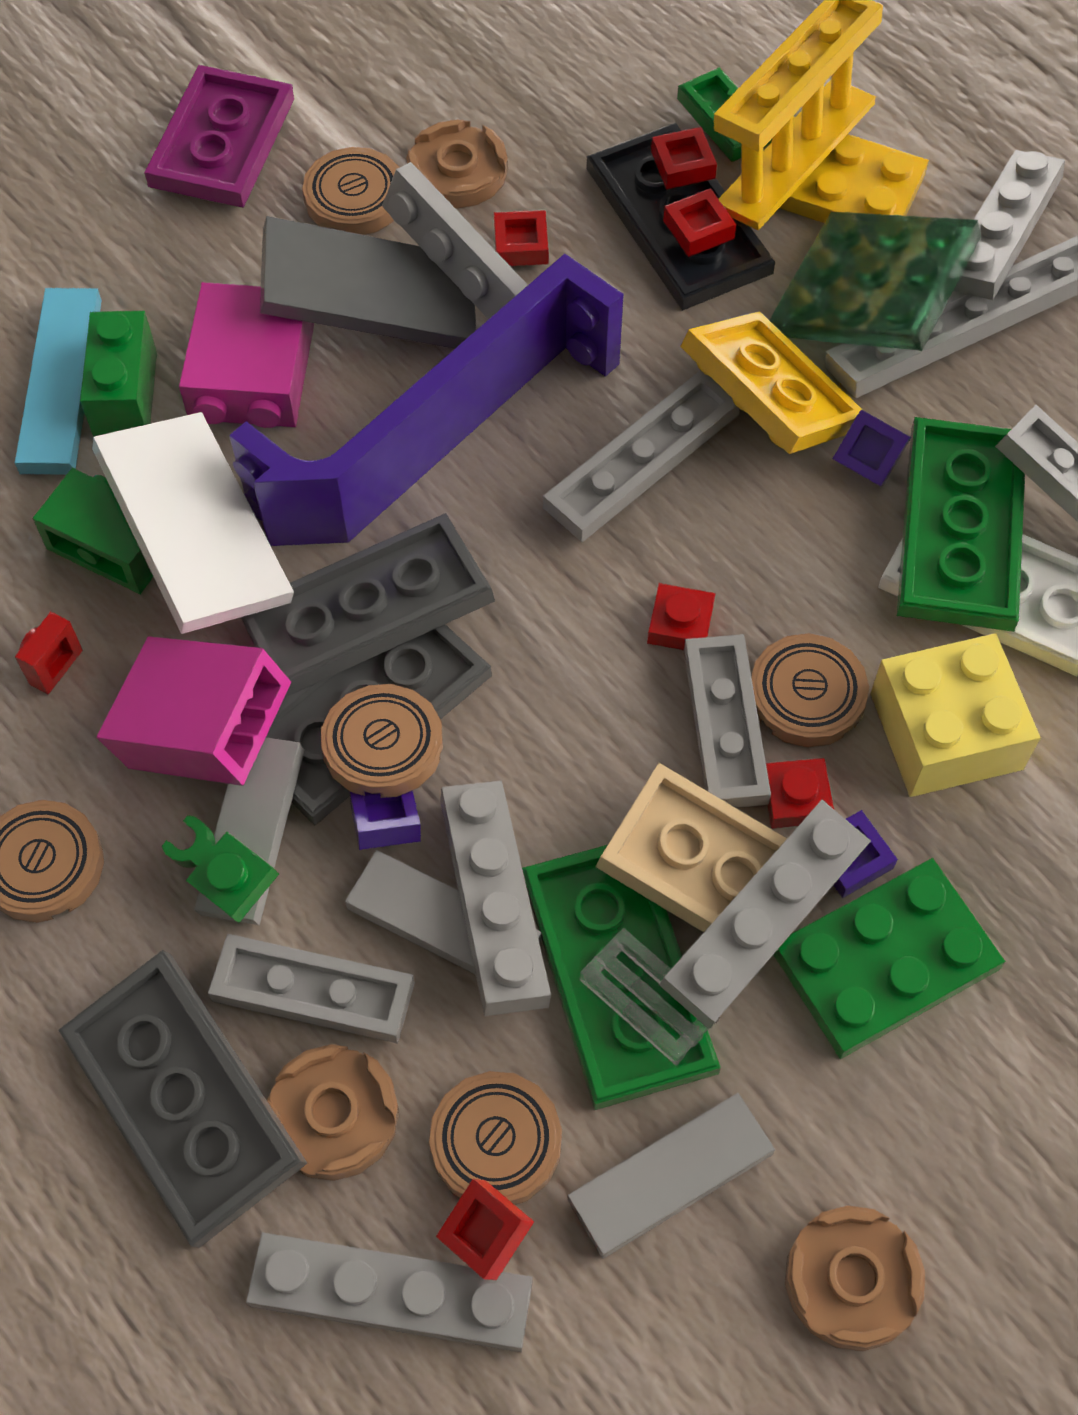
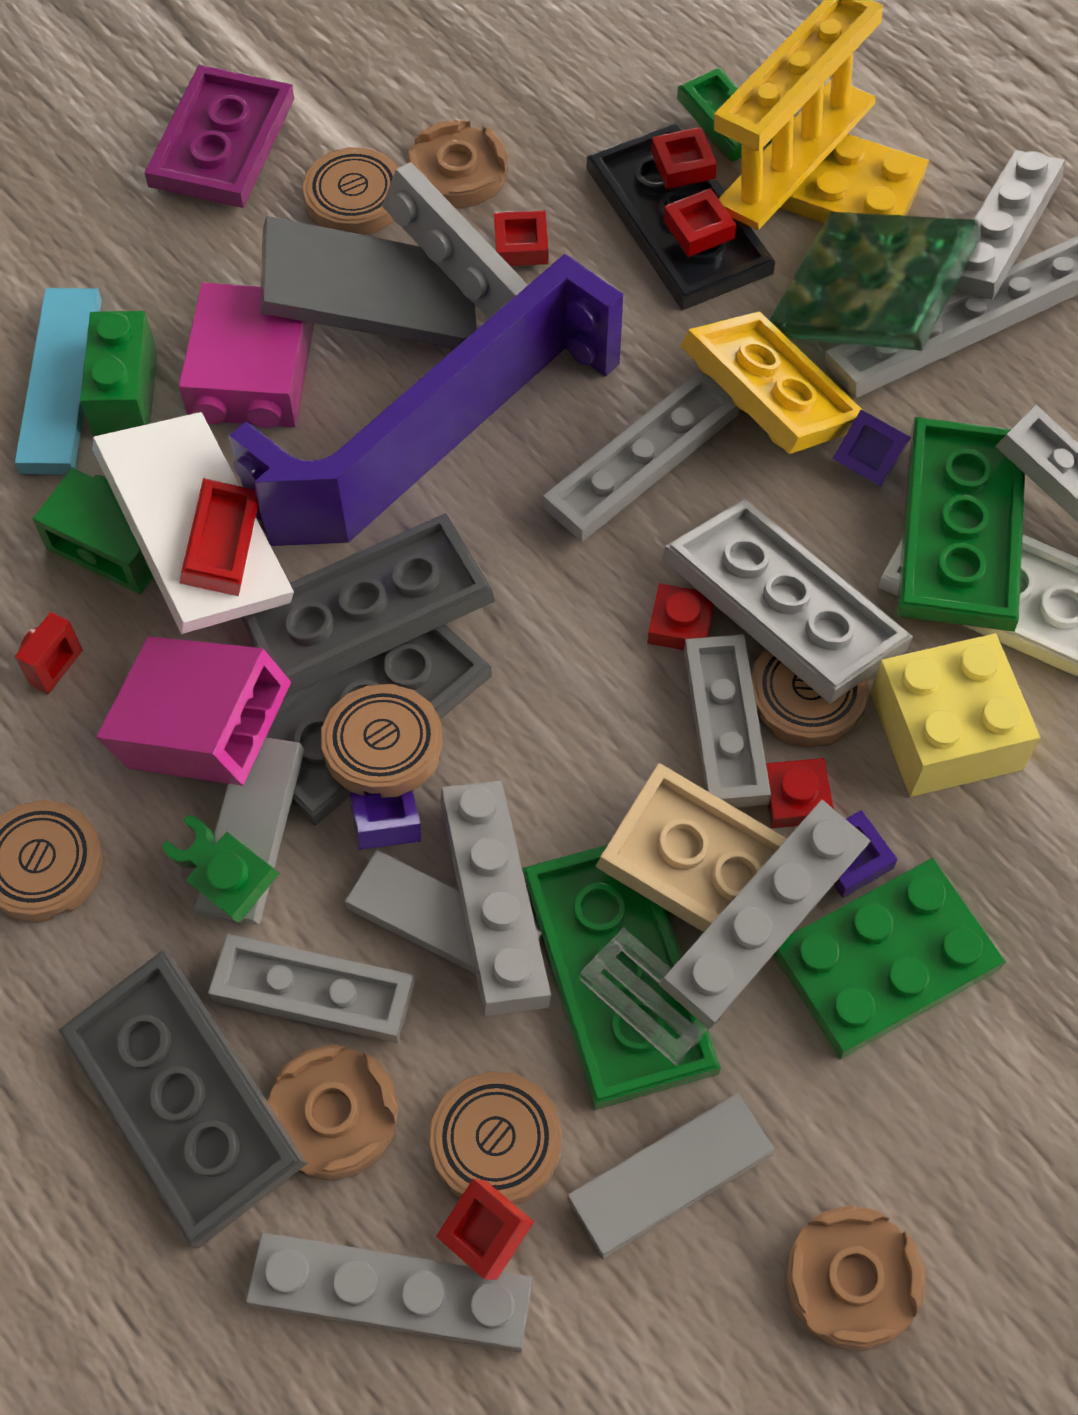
none -> red tile [179,478,258,596]
none -> light grey tile [662,499,913,704]

